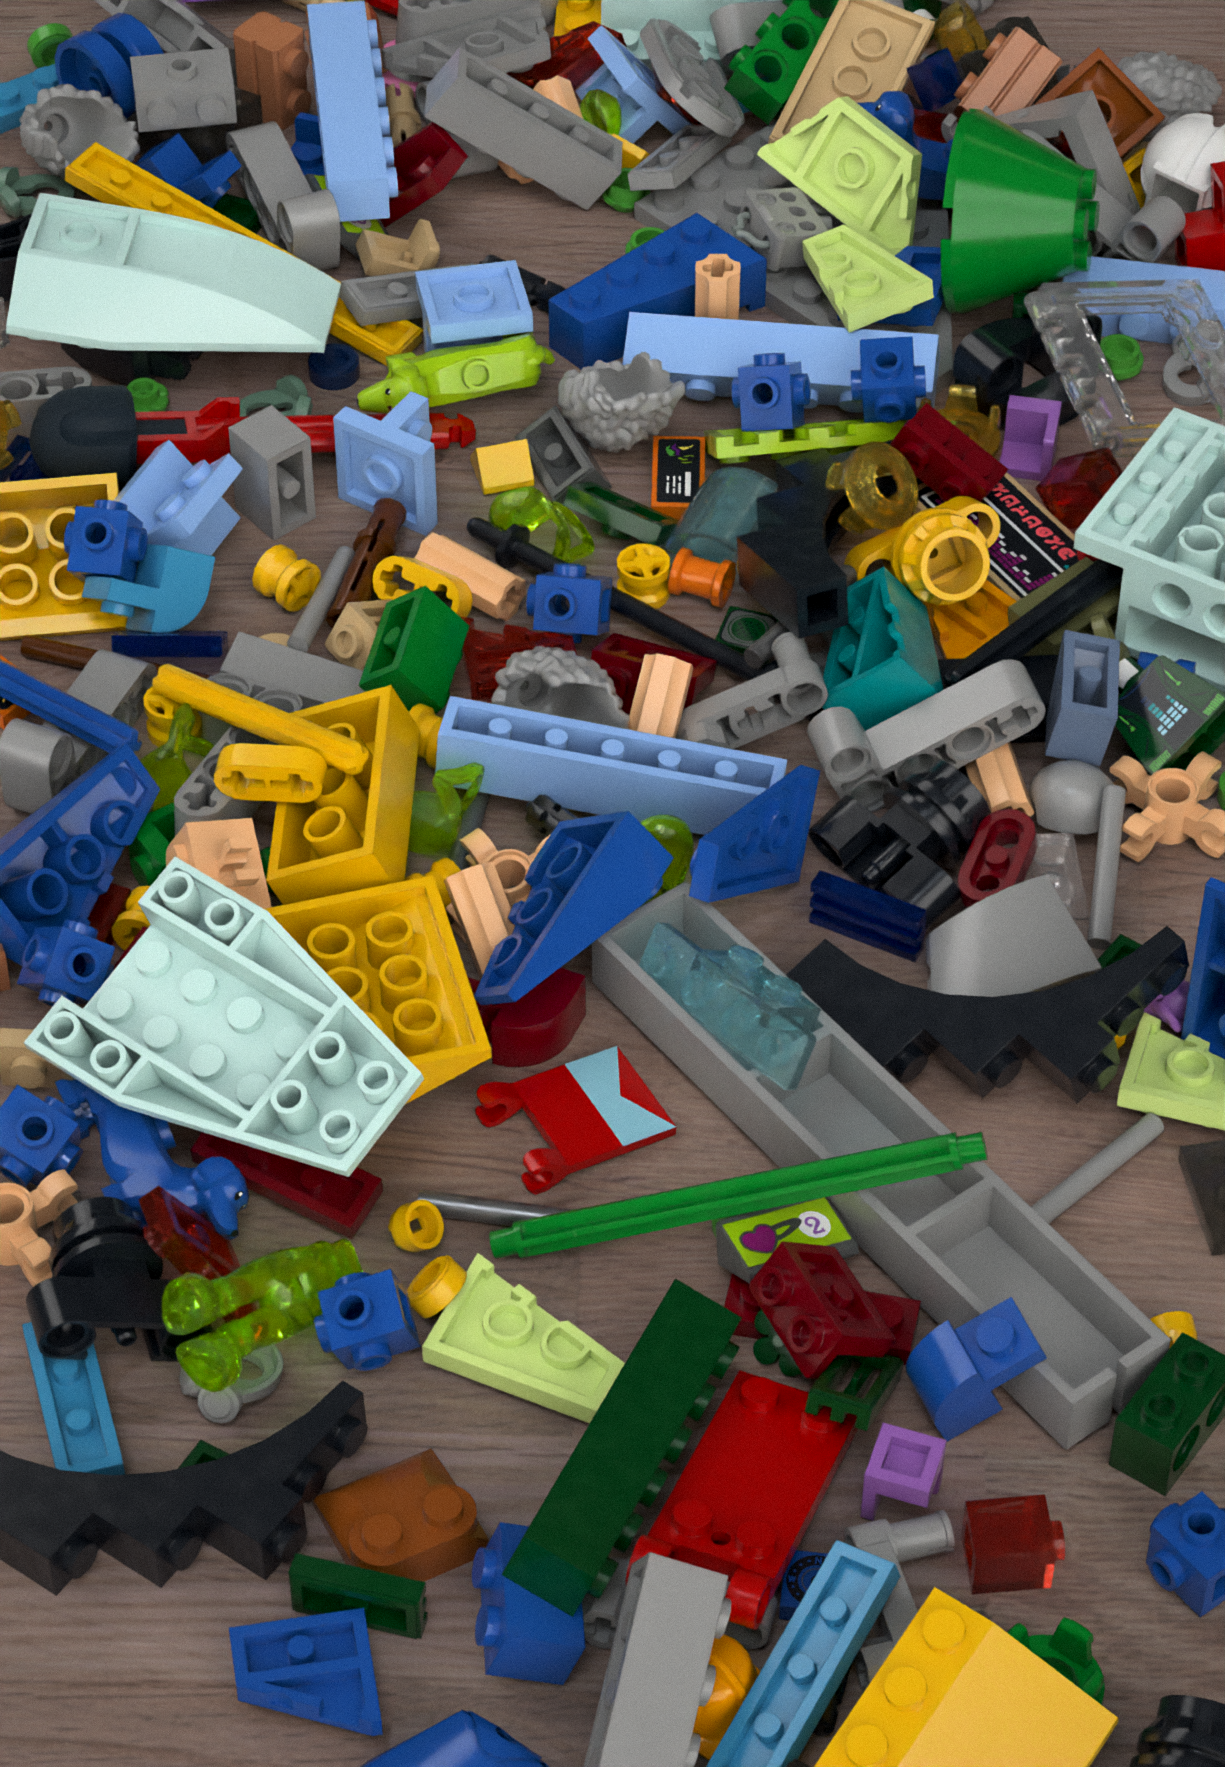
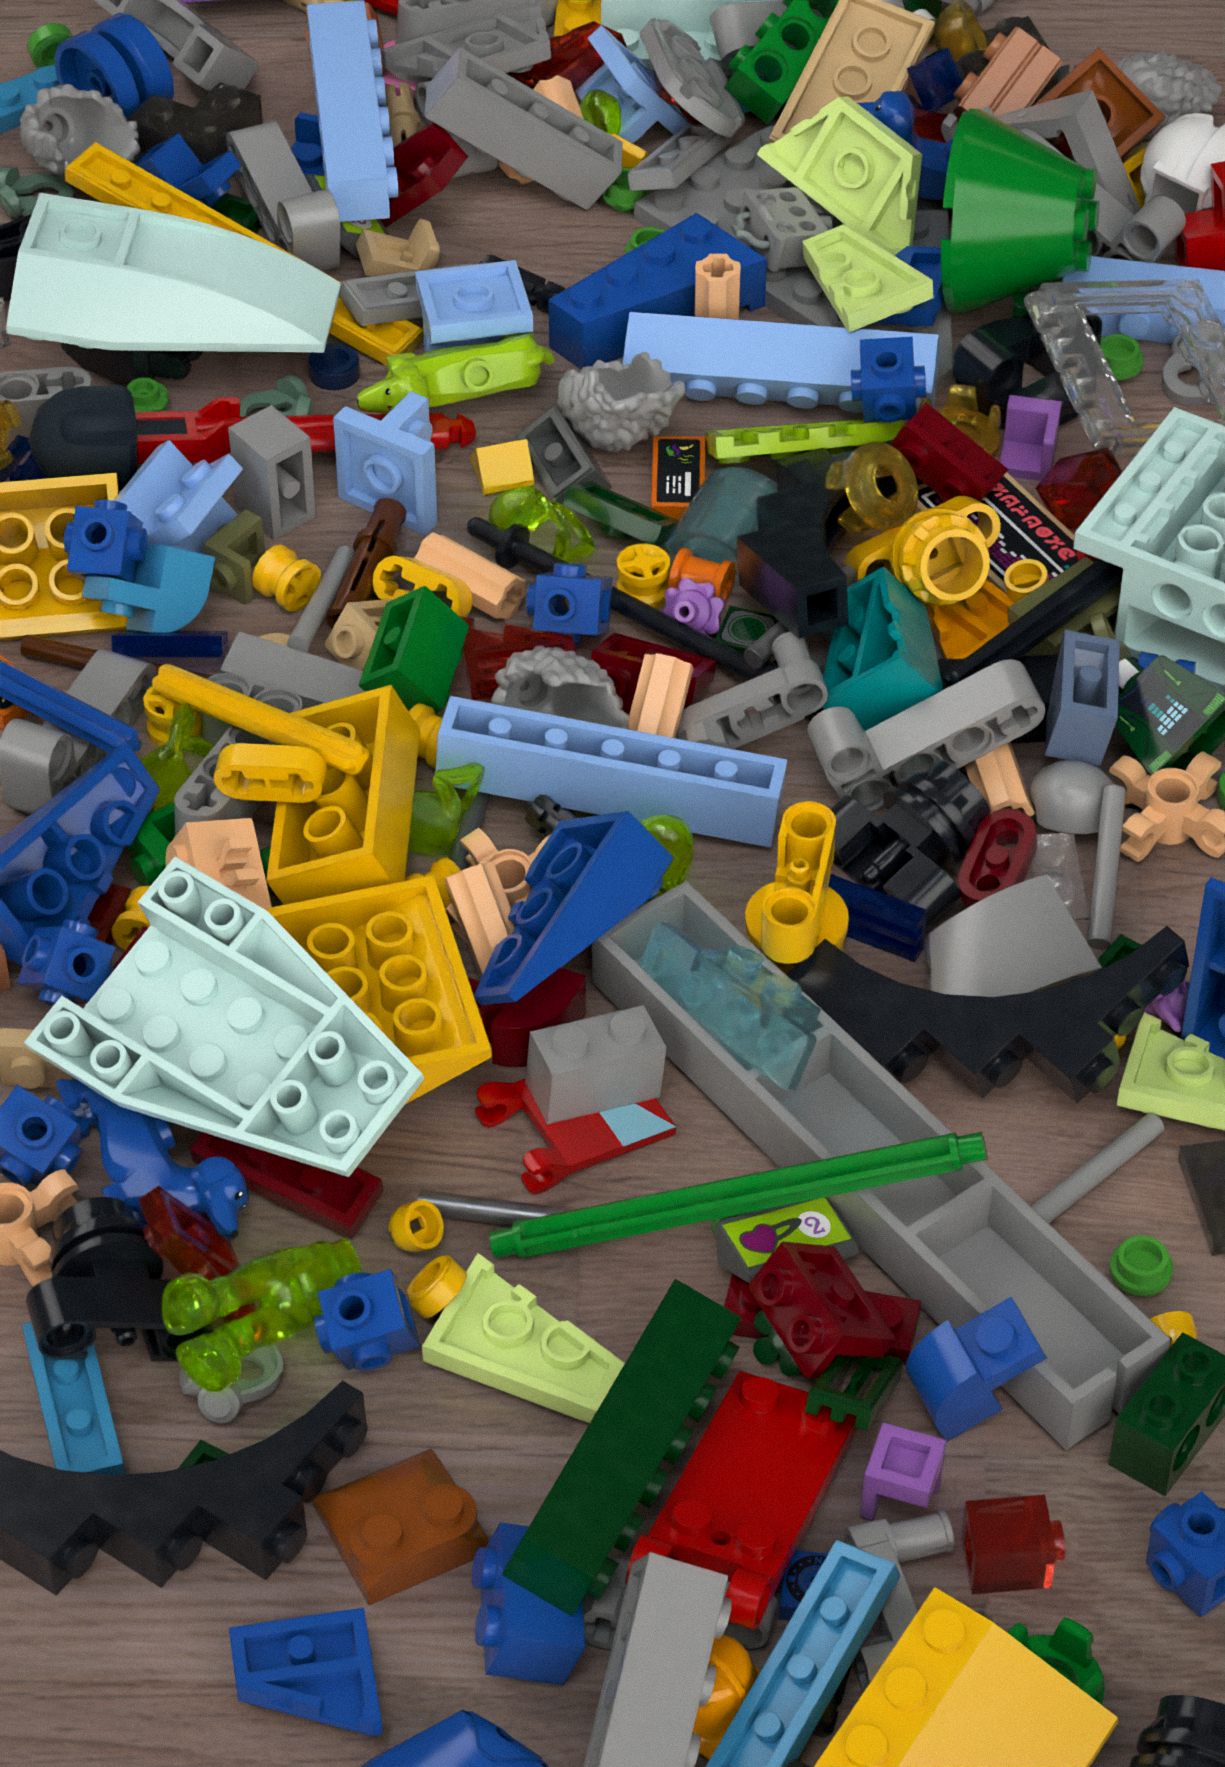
light grey brick [130,48,237,132] -> none
nougat brick [233,11,312,130] -> none
dark green tile [288,1553,428,1639] -> none
blue wing [689,765,820,903] -> none
blue brick [732,353,811,431] -> none
none -> olive bracket [203,509,265,605]
none -> light grey brick [525,1005,667,1125]
none -> medium lavender plant [663,578,725,635]
none -> yellow beam [745,801,849,975]
none -> yellow hinge [1004,559,1049,602]
none -> bright green plate [1109,1235,1173,1296]

